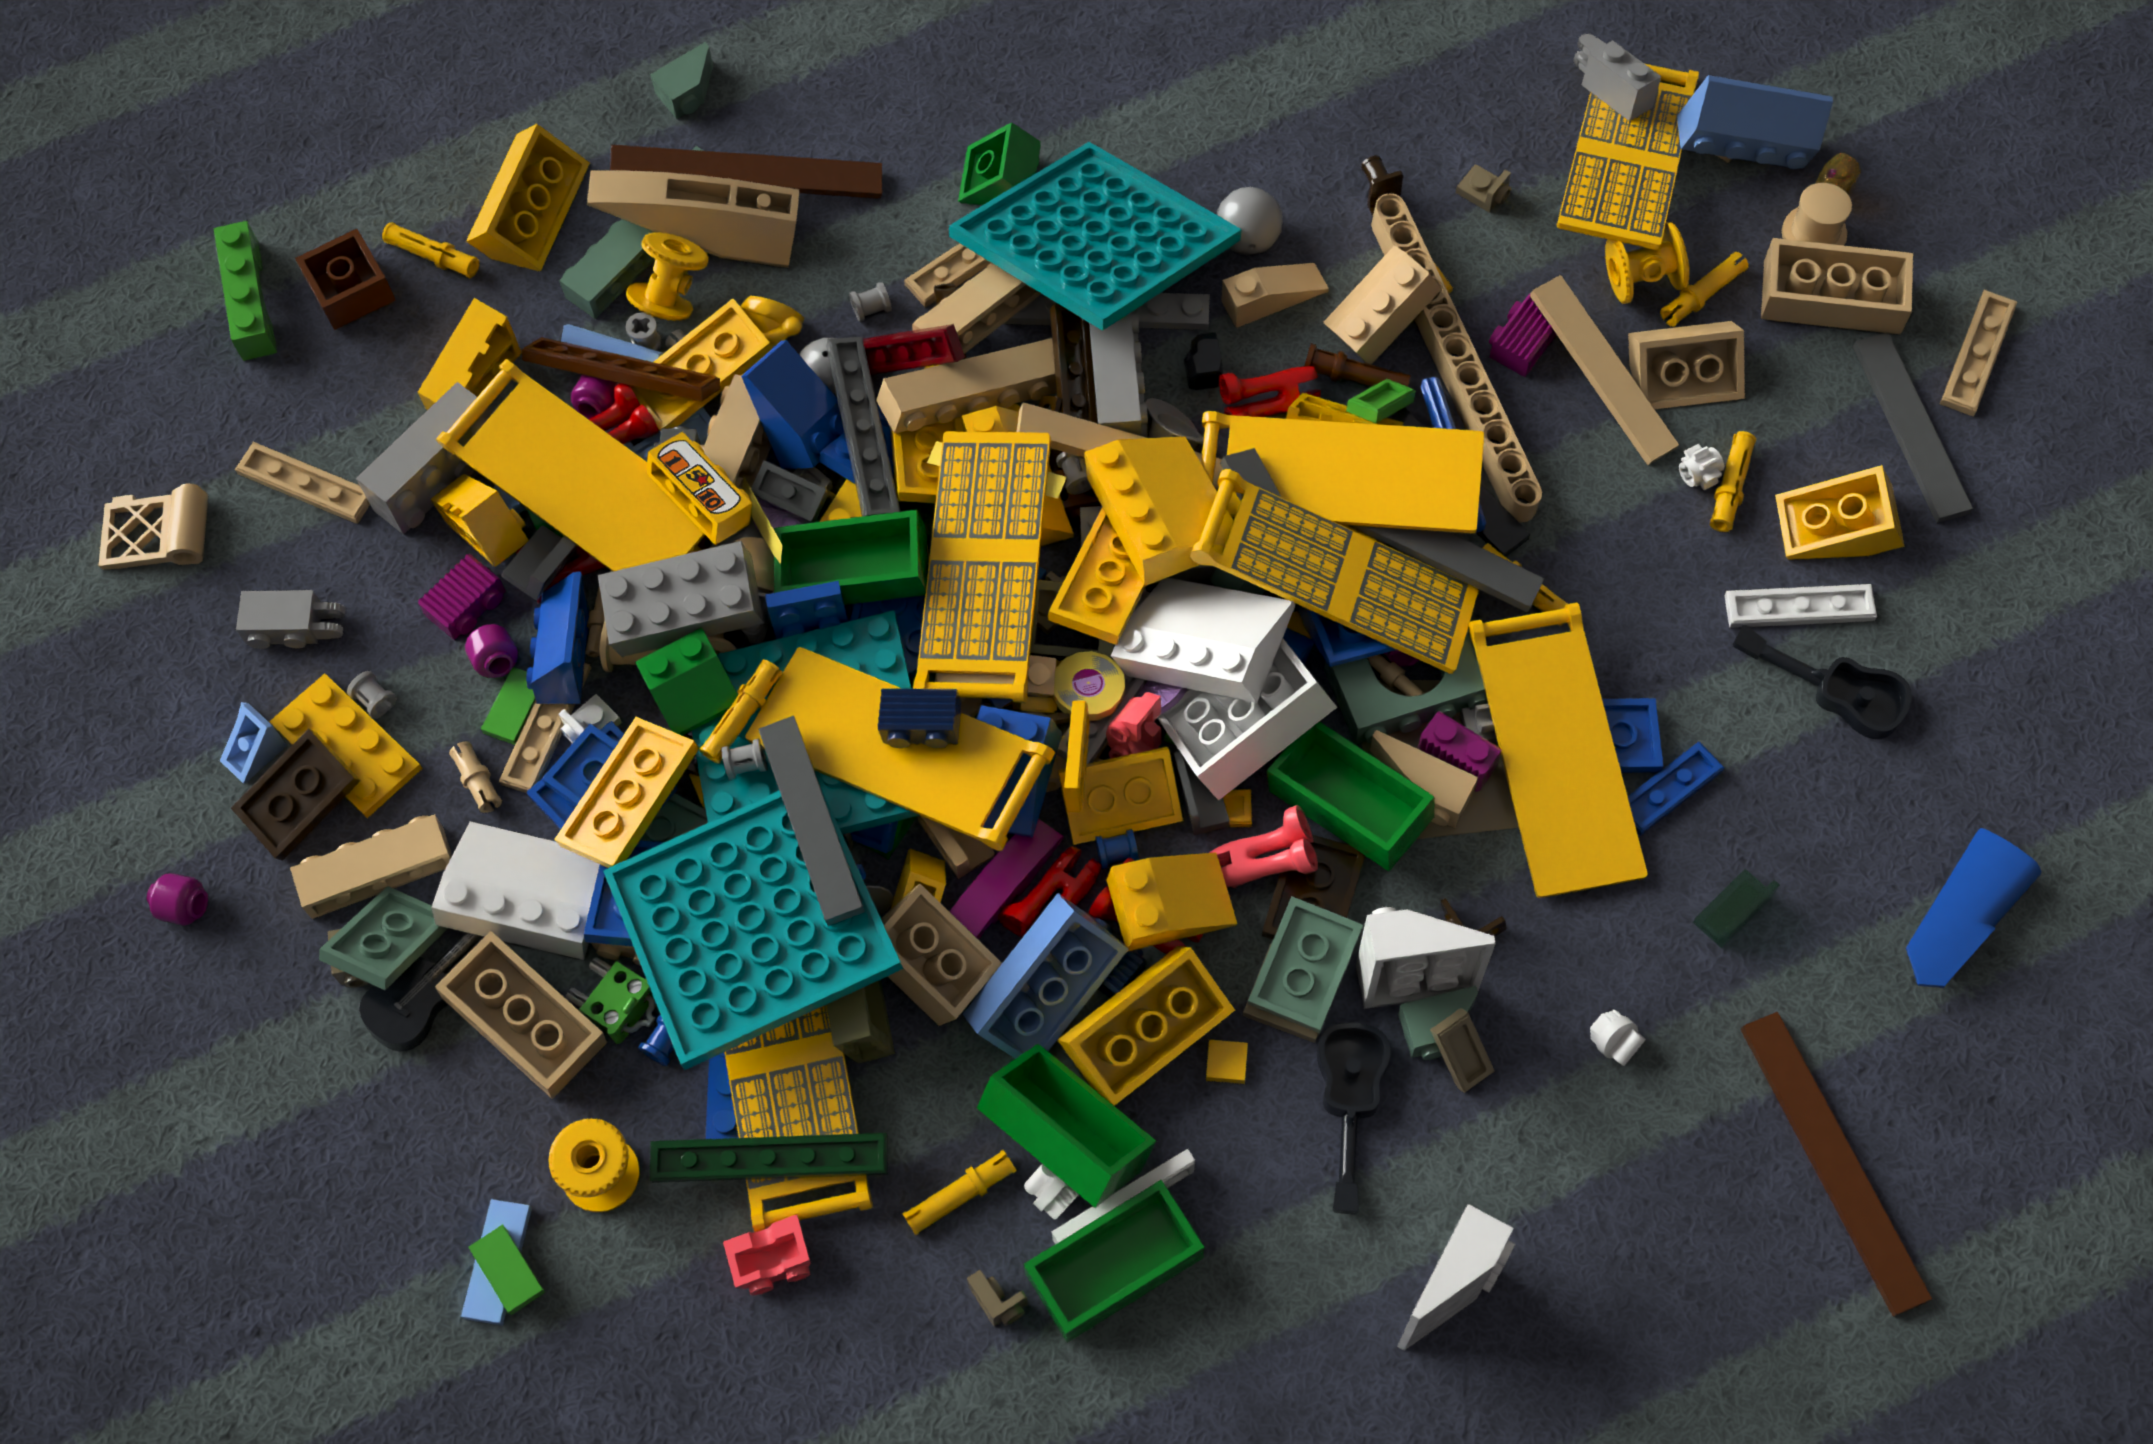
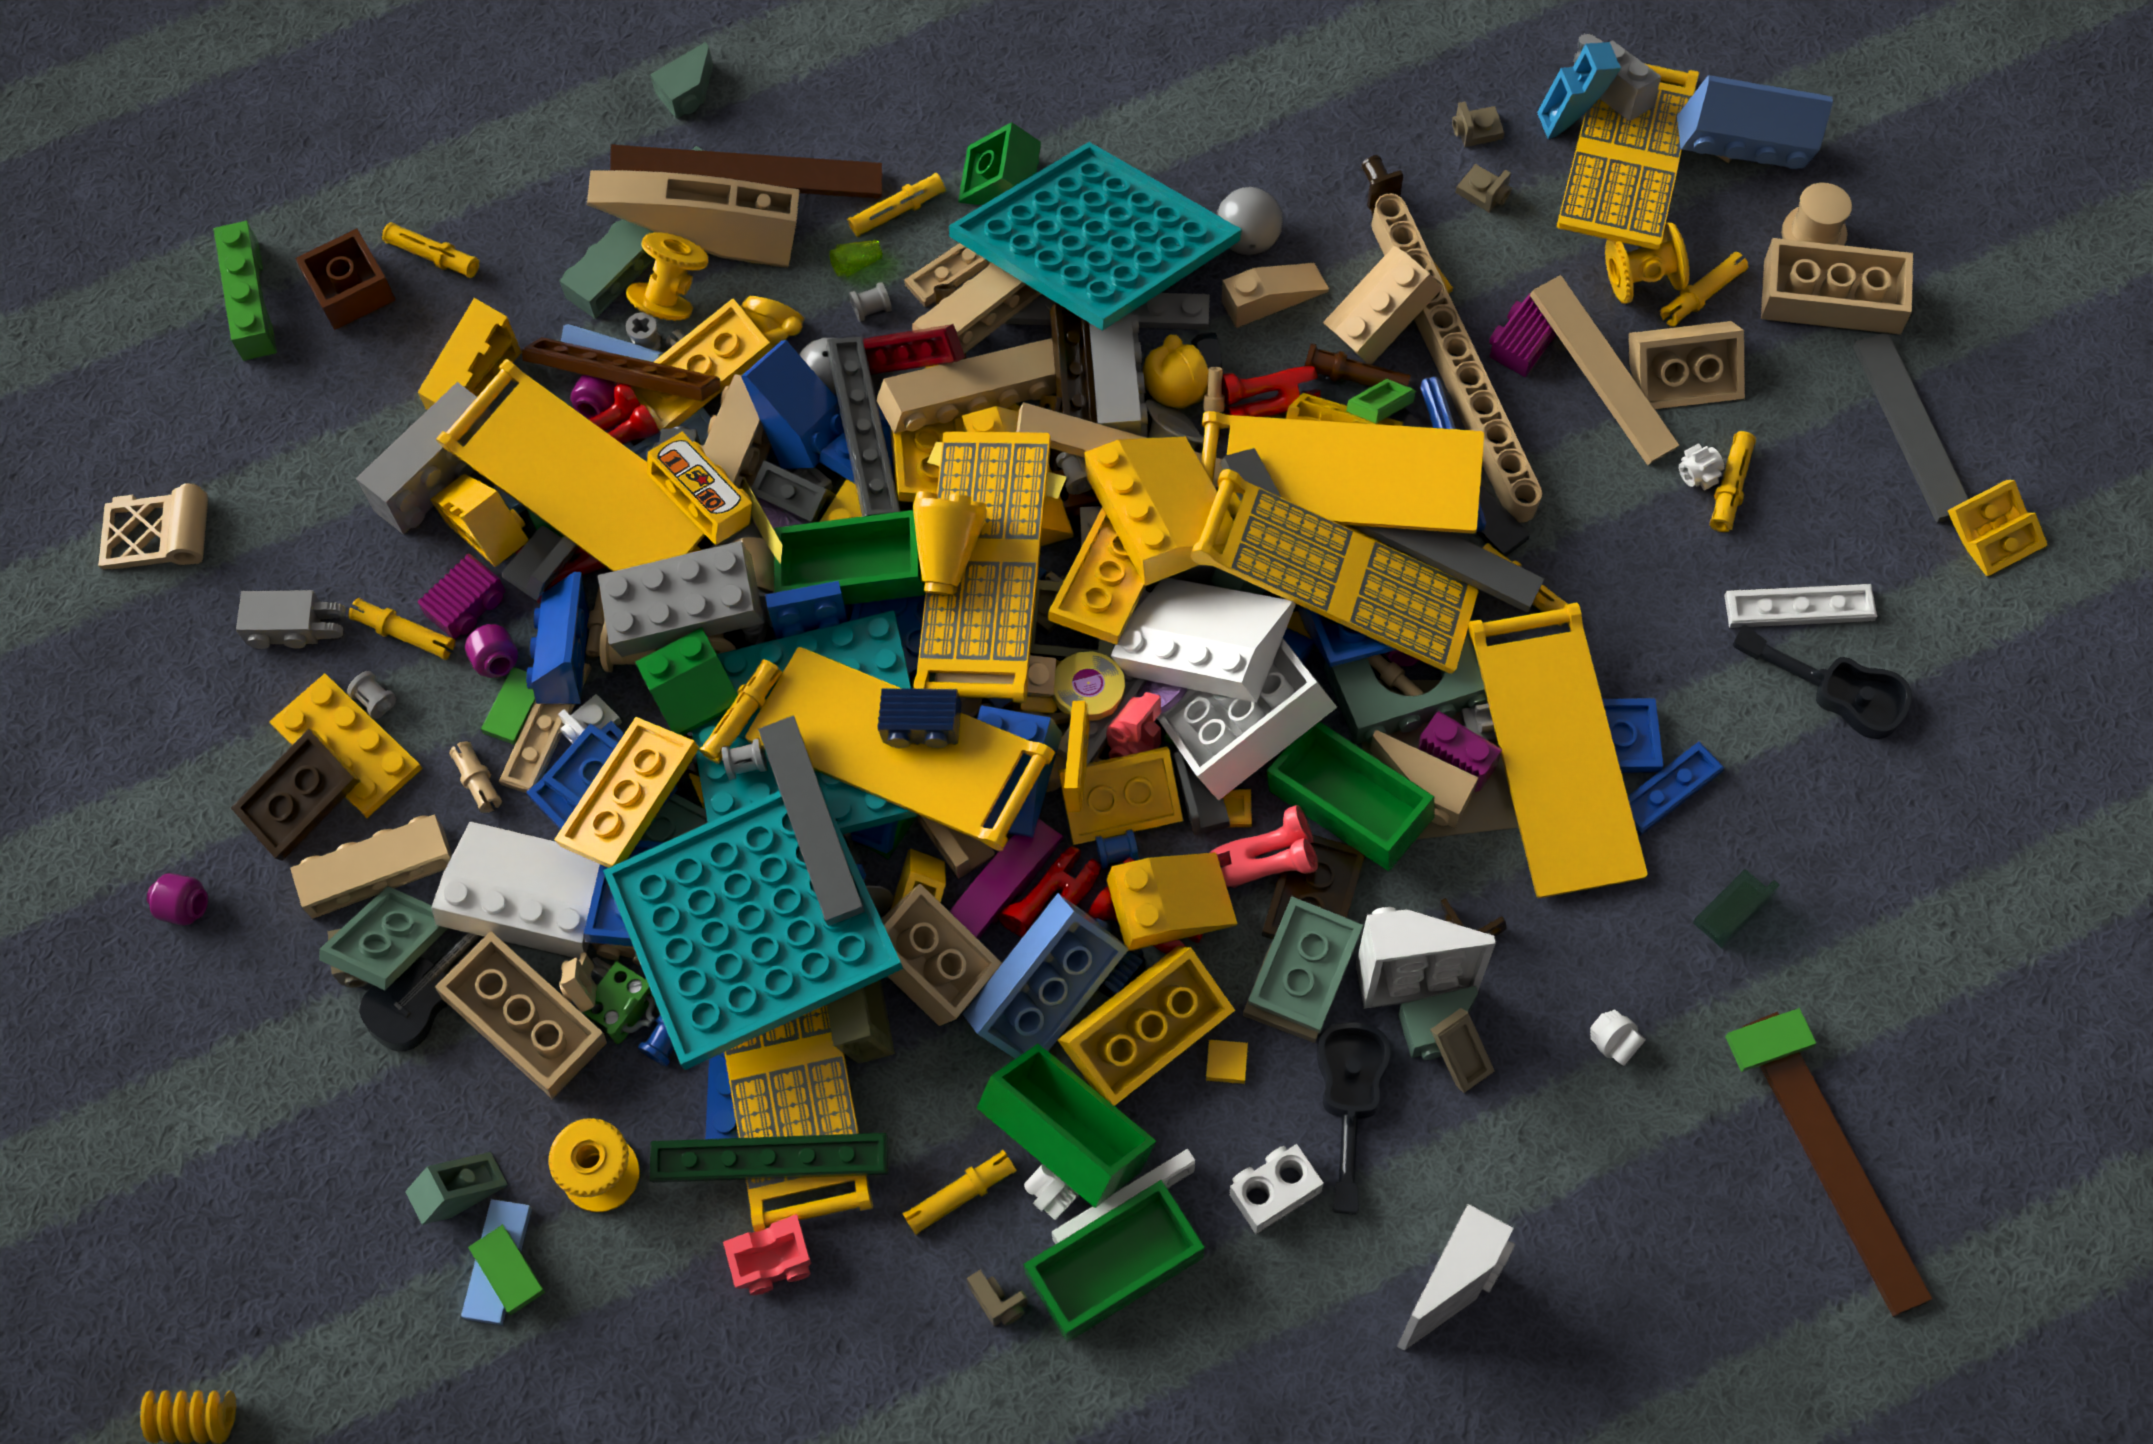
light blue slope [220,702,287,784] -> none
tan tile [235,442,370,524] -> none
yellow slope [466,124,590,271] -> none
yellow slope [1775,465,1904,560] -> none
clear yellow rock [1815,153,1861,197] -> none
blue panel [1905,828,2041,988] -> none
tan tile [1940,290,2017,417] -> none
none -> yellow piece [140,1390,236,1444]
none -> yellow pin [348,598,455,660]
none -> sand green slope [405,1152,508,1225]
none -> tan plate [559,951,597,1013]
none -> clear neon green cone [829,239,882,277]
none -> yellow pin [847,173,946,238]
none -> yellow cone [913,491,987,596]
none -> yellow piece [1143,334,1209,408]
none -> tan bar [1203,367,1225,438]
none -> white brick [1229,1144,1324,1234]
none -> dark tan bracket [1452,102,1504,147]
none -> dark azure slope [1537,42,1621,139]
none -> bright green tile [1725,1008,1816,1072]
none -> yellow slope [1948,480,2048,576]

